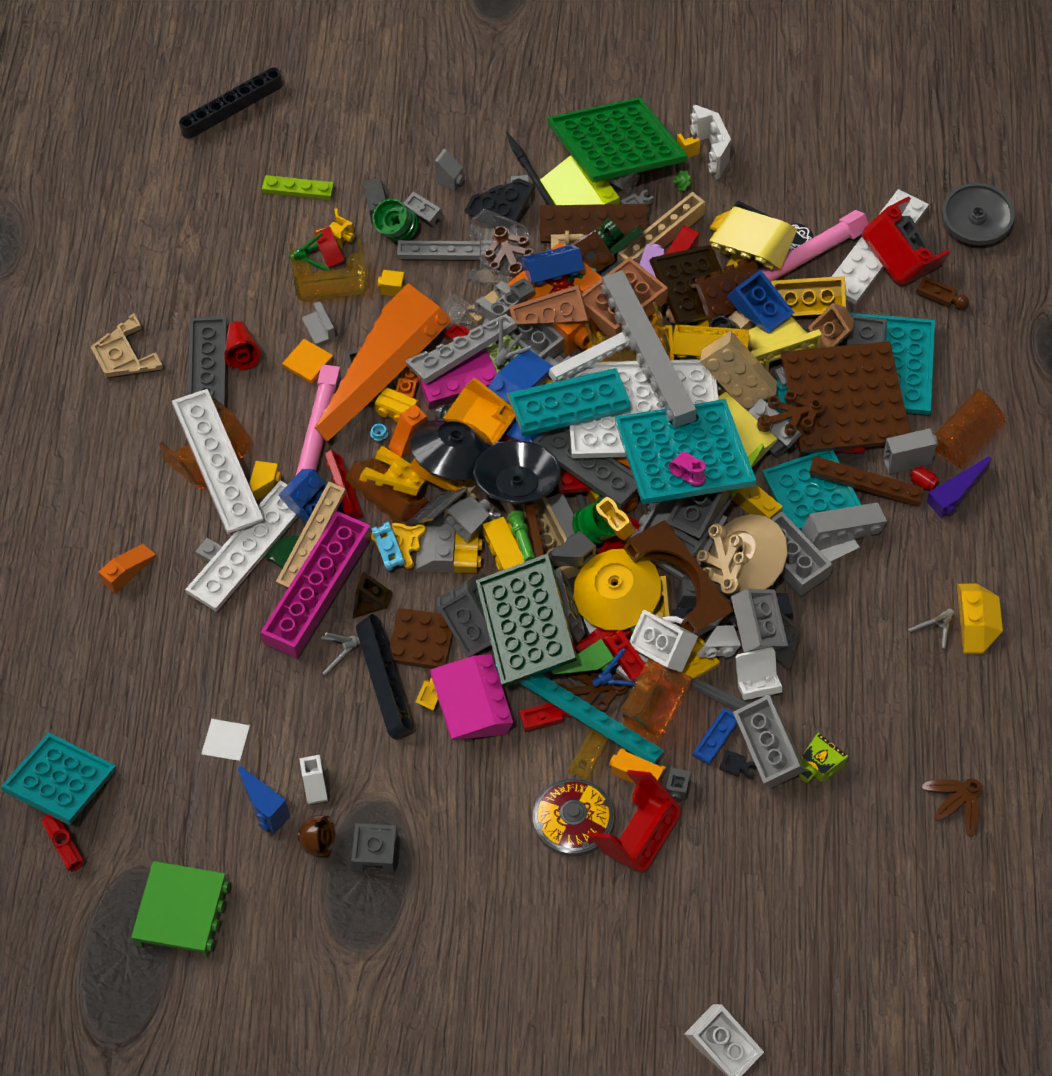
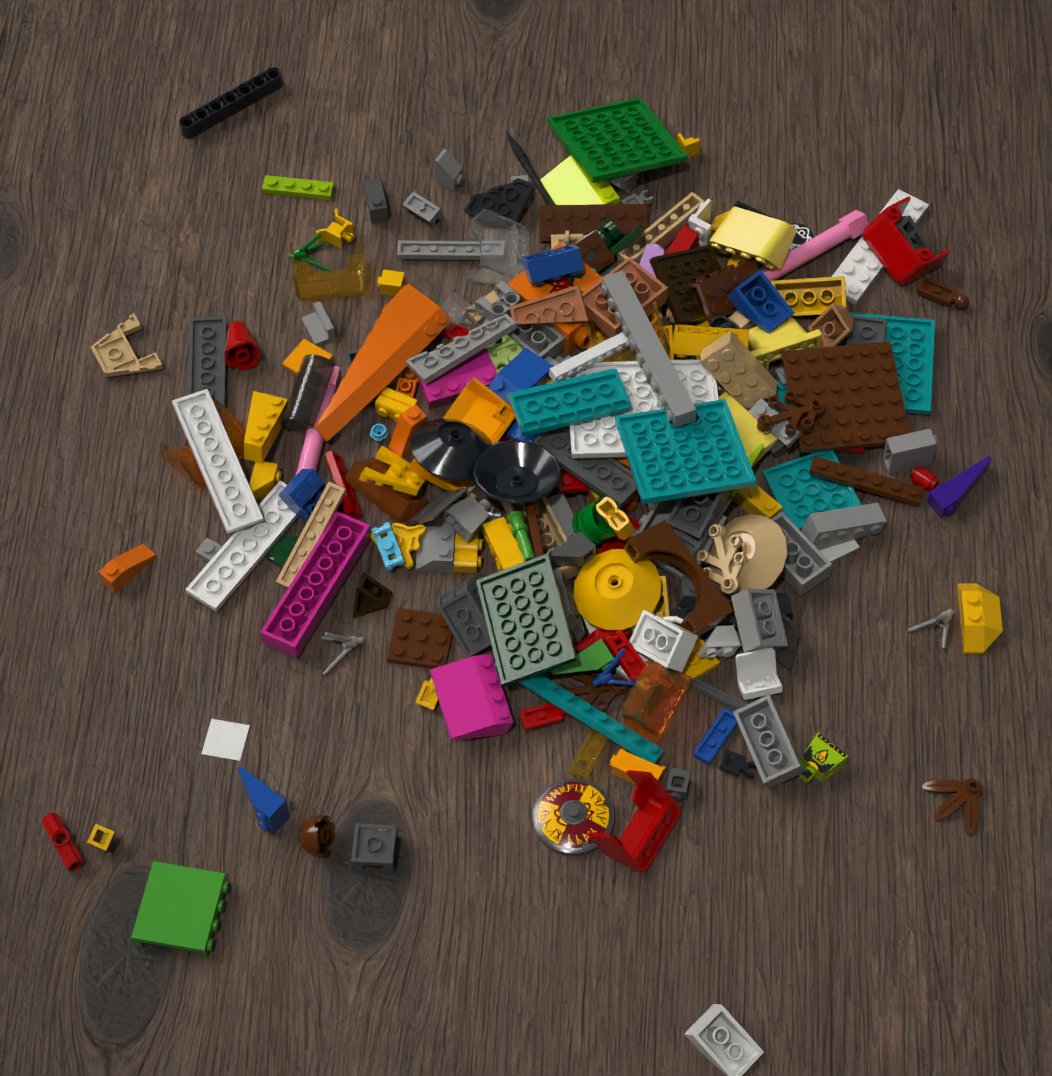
teal plate [1,732,116,825] -> none
white slope [299,755,328,805] -> none
red slope [314,226,345,268] -> none
black beam [356,614,413,740] -> none
green wheel [372,198,419,243] -> none
dark grey plate [435,404,450,419] -> none
reddish brown plant [484,226,534,278] -> none
light grey plant [494,317,532,366] -> none
dark grey plate [510,278,535,302] -> none
dark pink piece [668,451,706,486] -> none
bright green plant [673,170,692,191] -> none
white slope [690,105,731,180] -> none
clear orange slope [935,389,1006,469] -> none
dark grey dish [942,183,1015,245] -> none
none -> yellow brick [87,824,115,852]
none -> yellow wedge [244,391,289,463]
none -> clear smoke brick [281,354,336,432]
none -> white bracket [688,198,712,247]

